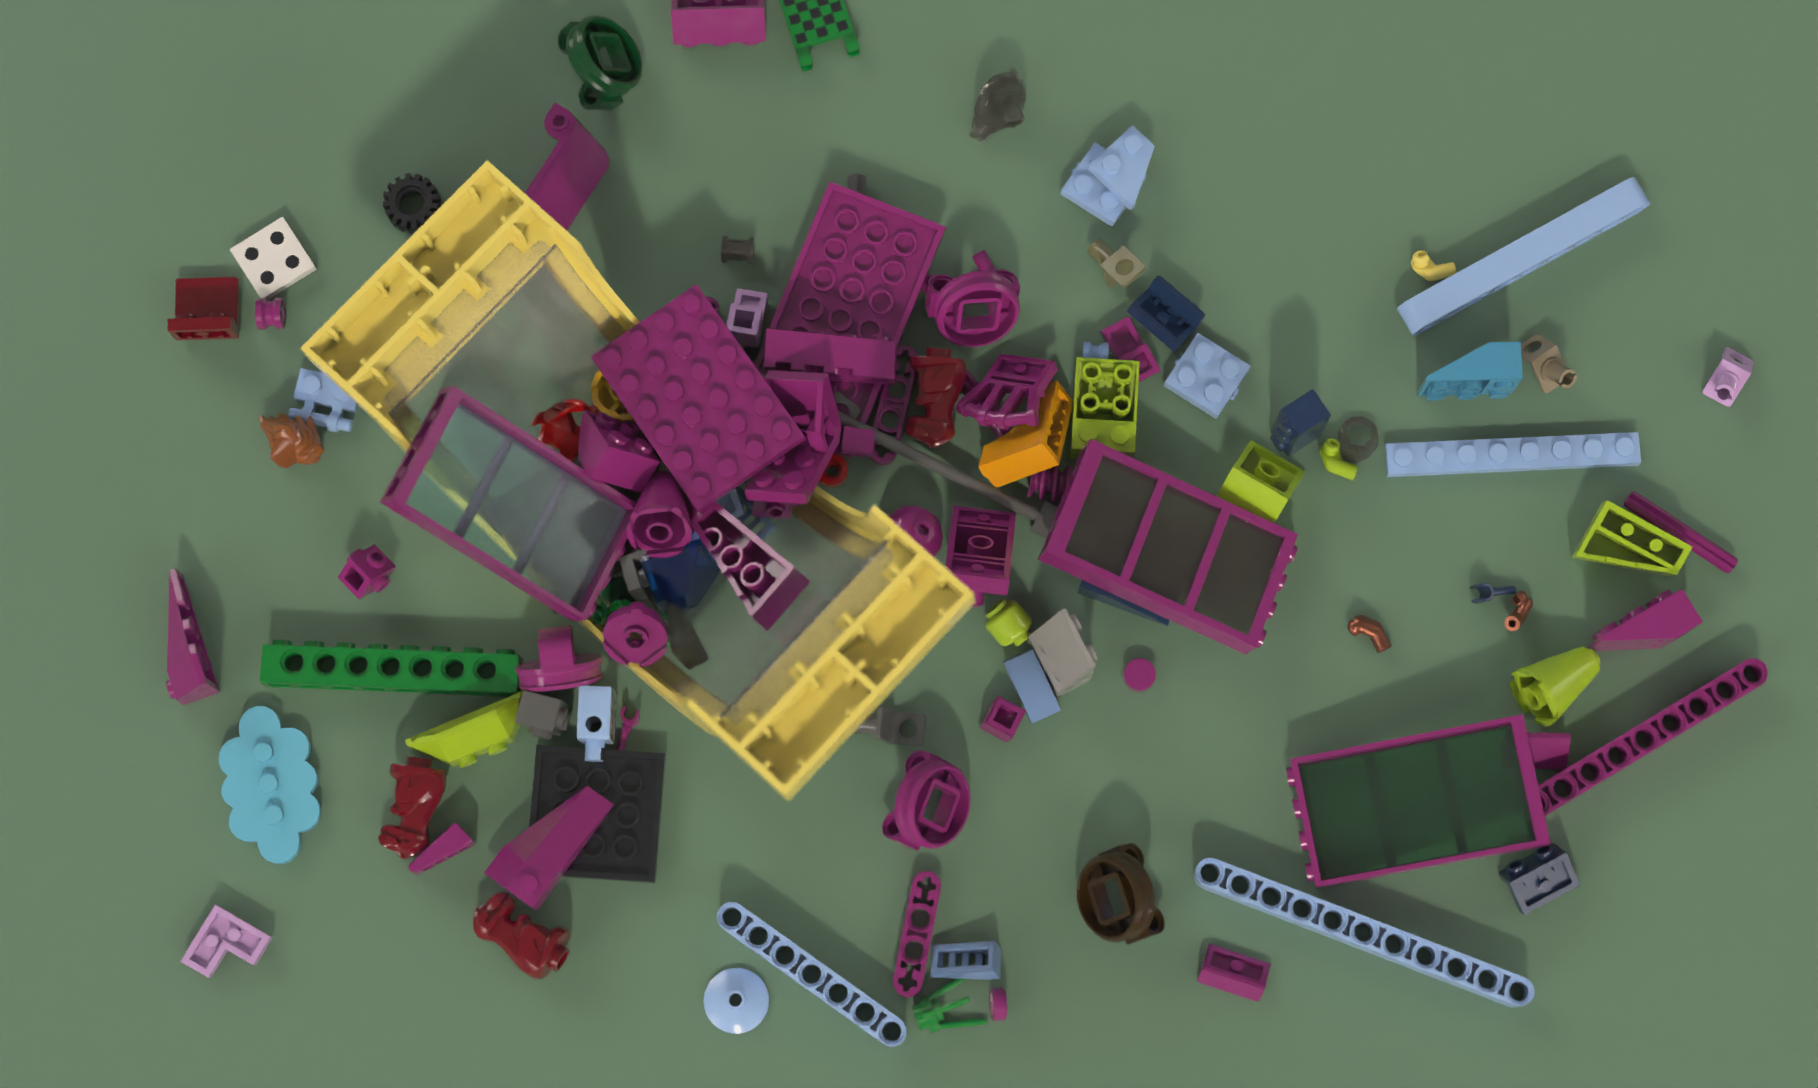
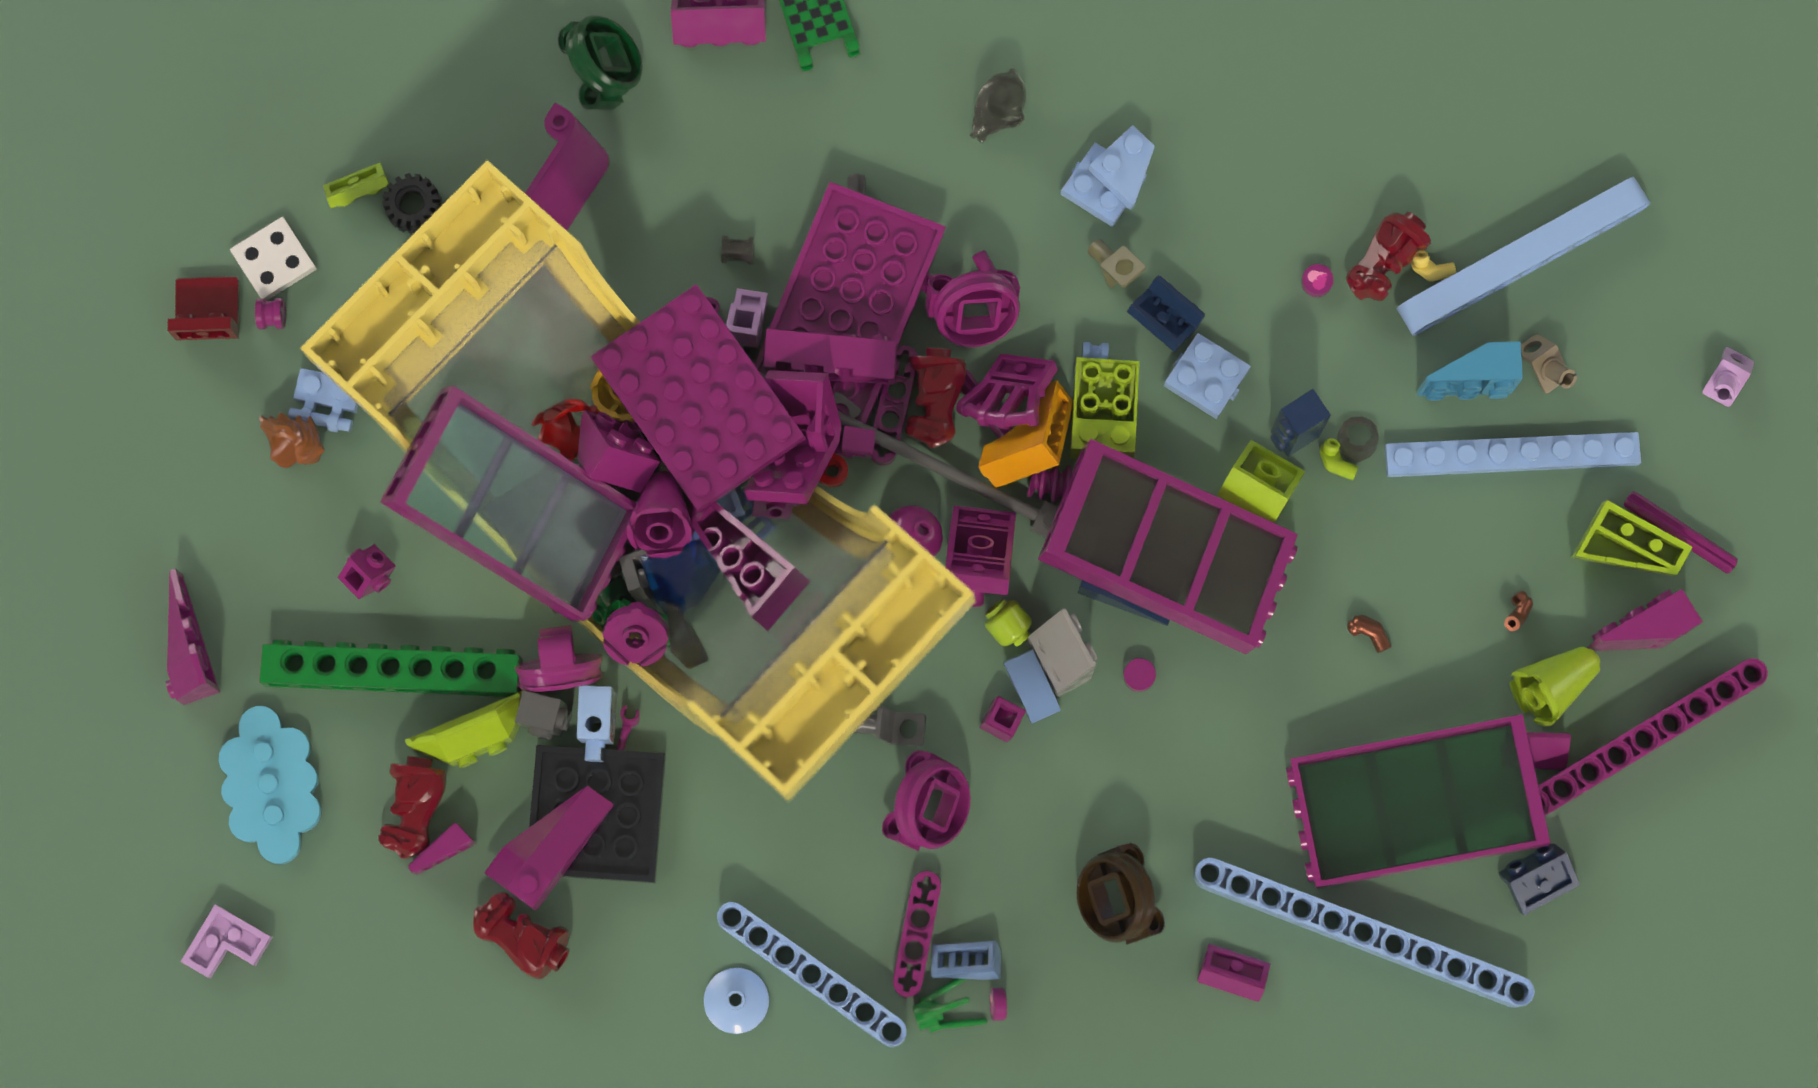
magenta slope [1100,316,1161,382] -> none
dark blue hand [1469,583,1516,604] -> none
none -> lime plate [323,162,389,209]
none -> magenta tile [1301,264,1334,297]
none -> dark red animal [1346,212,1431,301]

